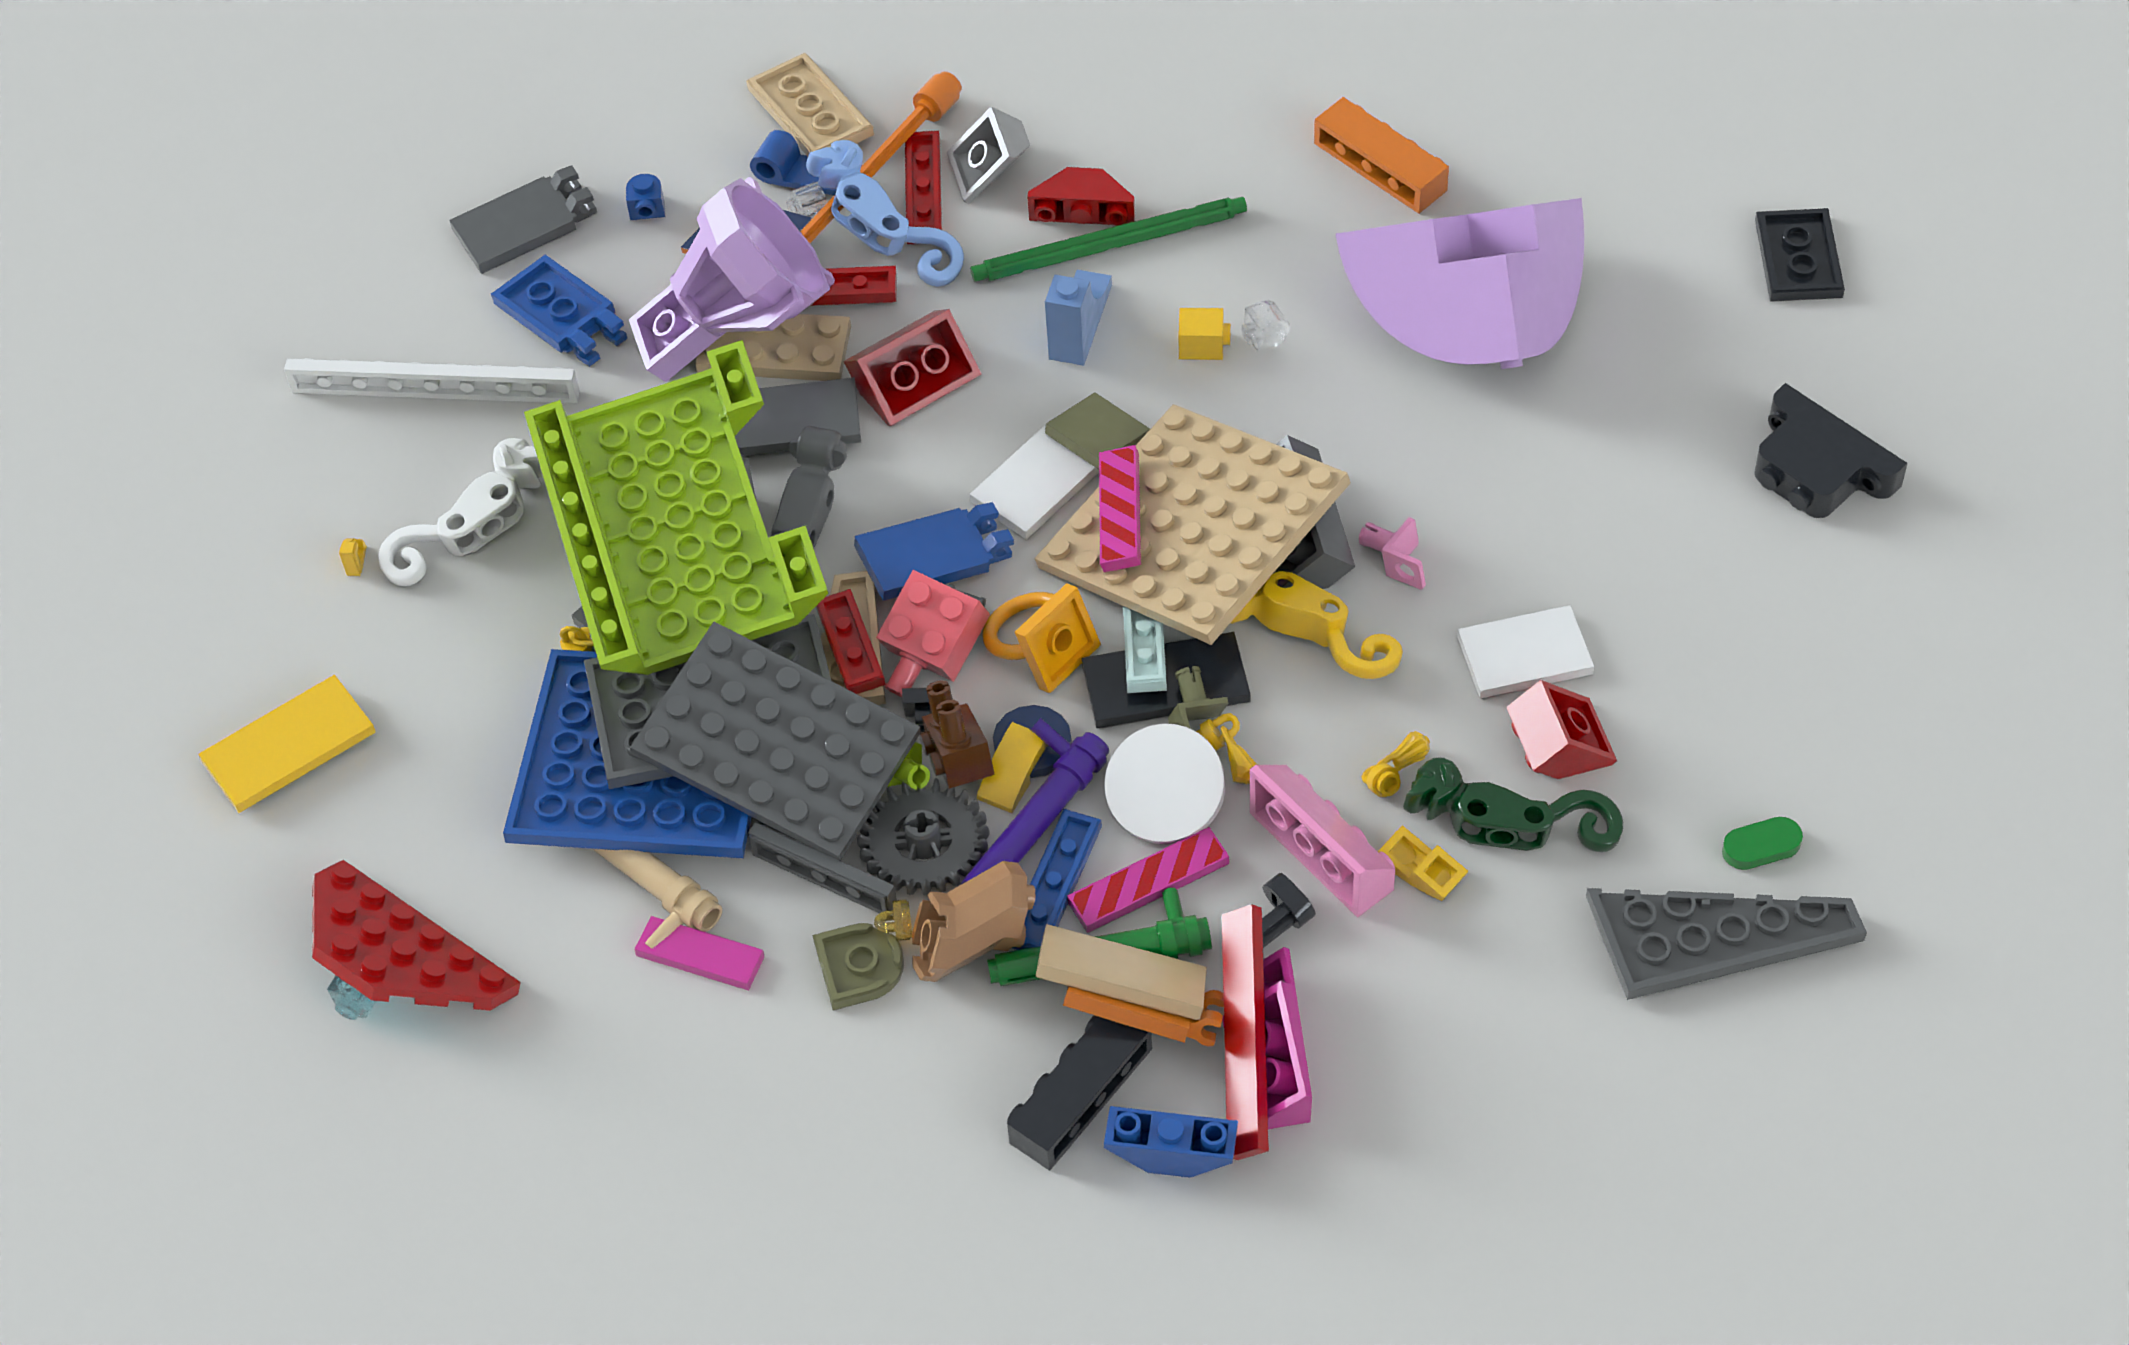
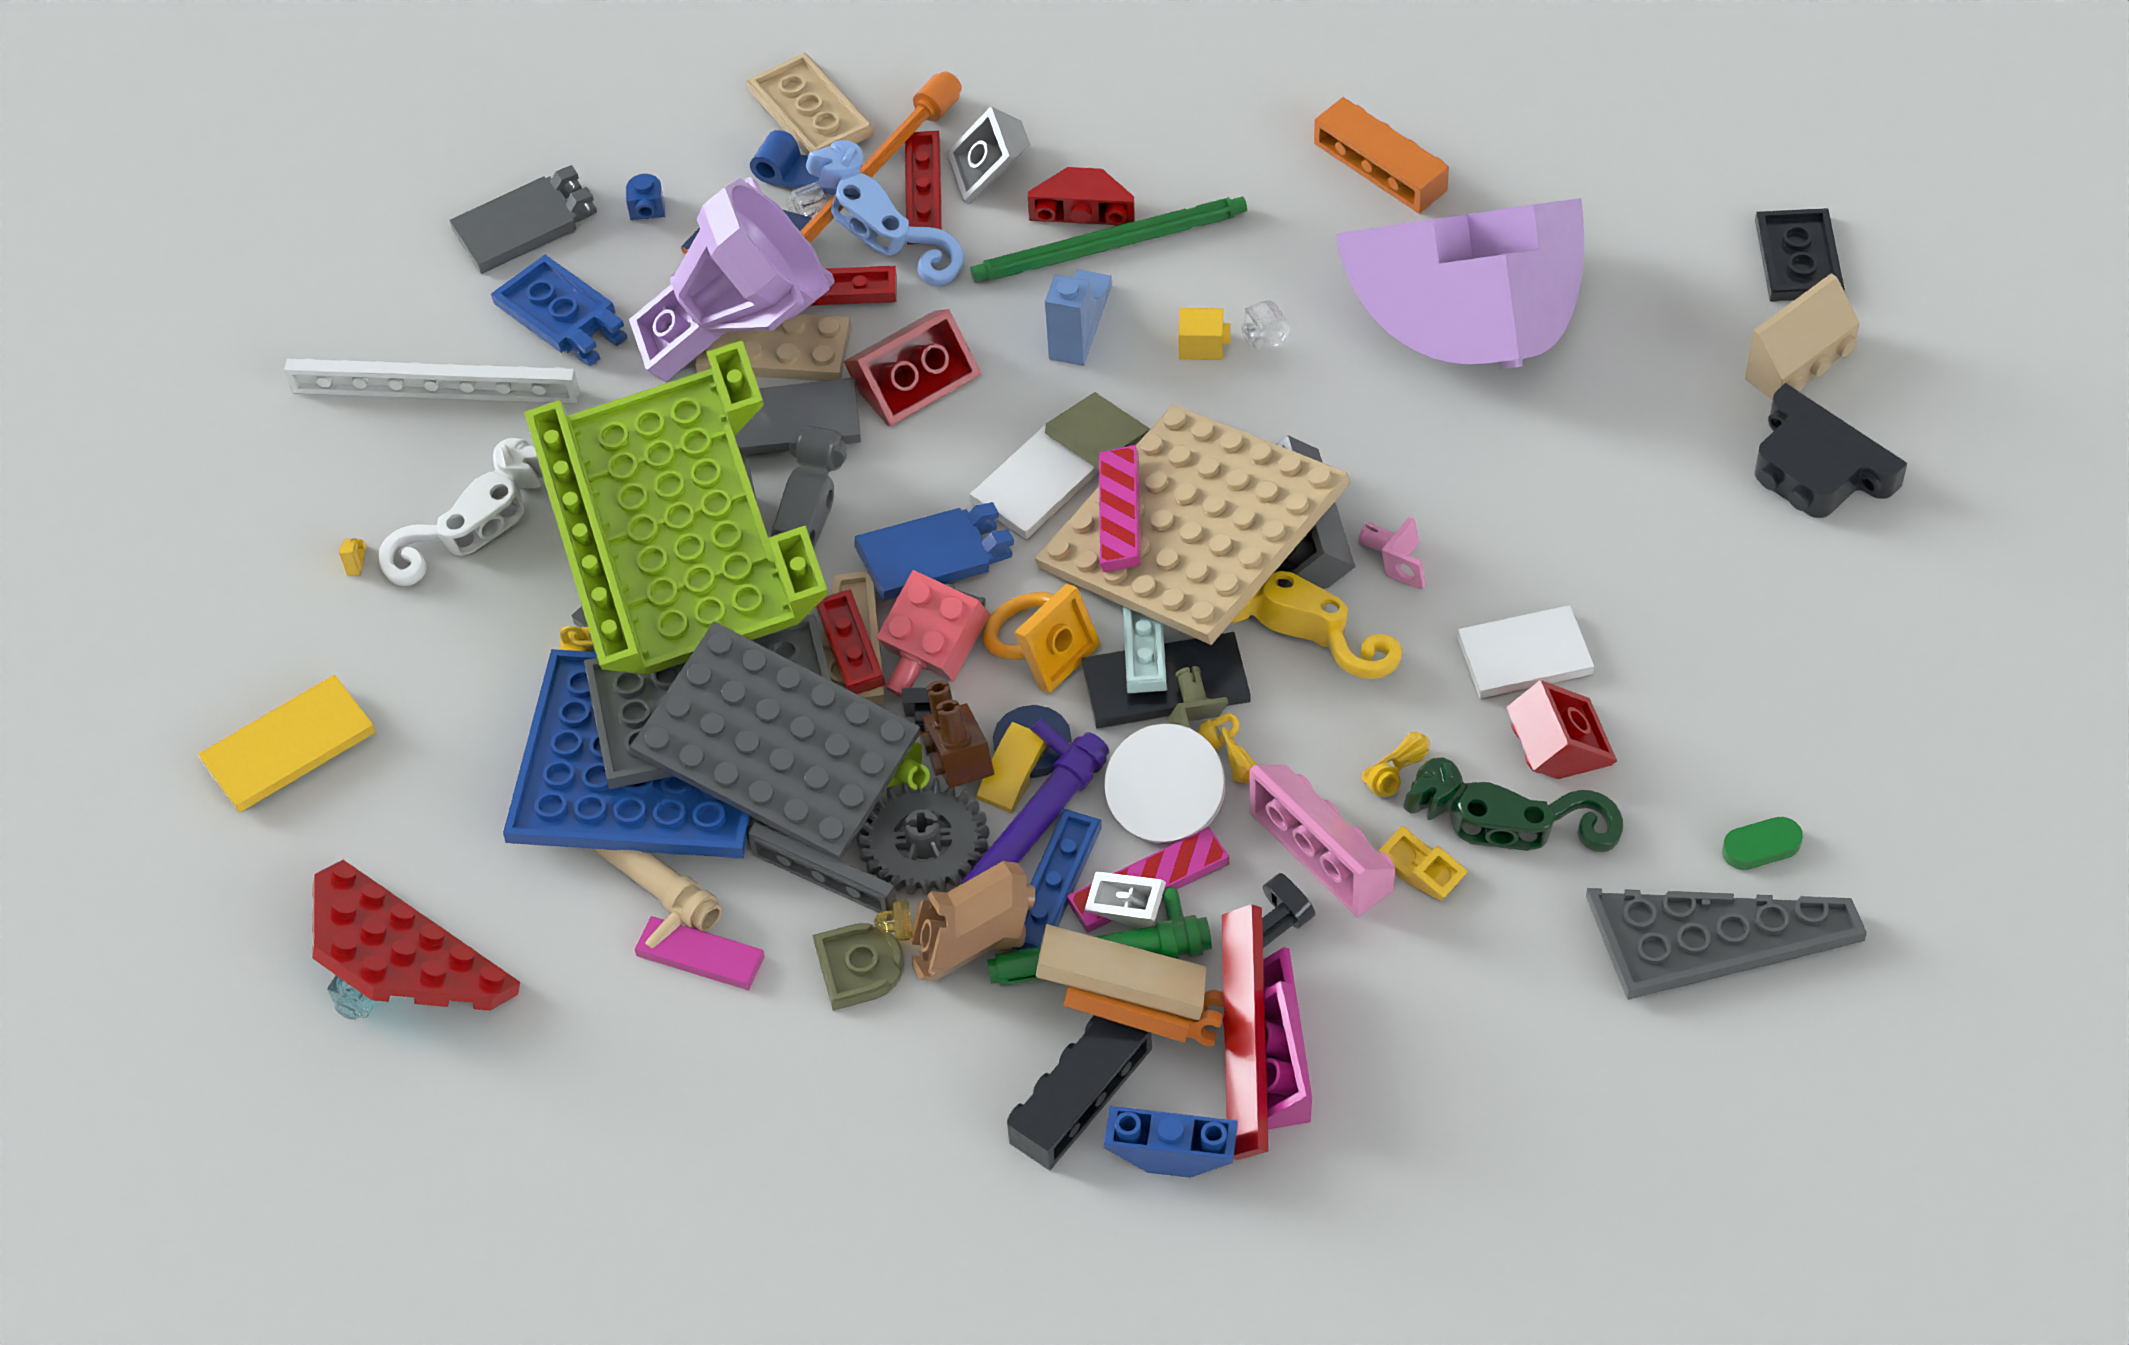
none -> white slope [1085,872,1166,929]
none -> tan slope [1745,273,1860,400]

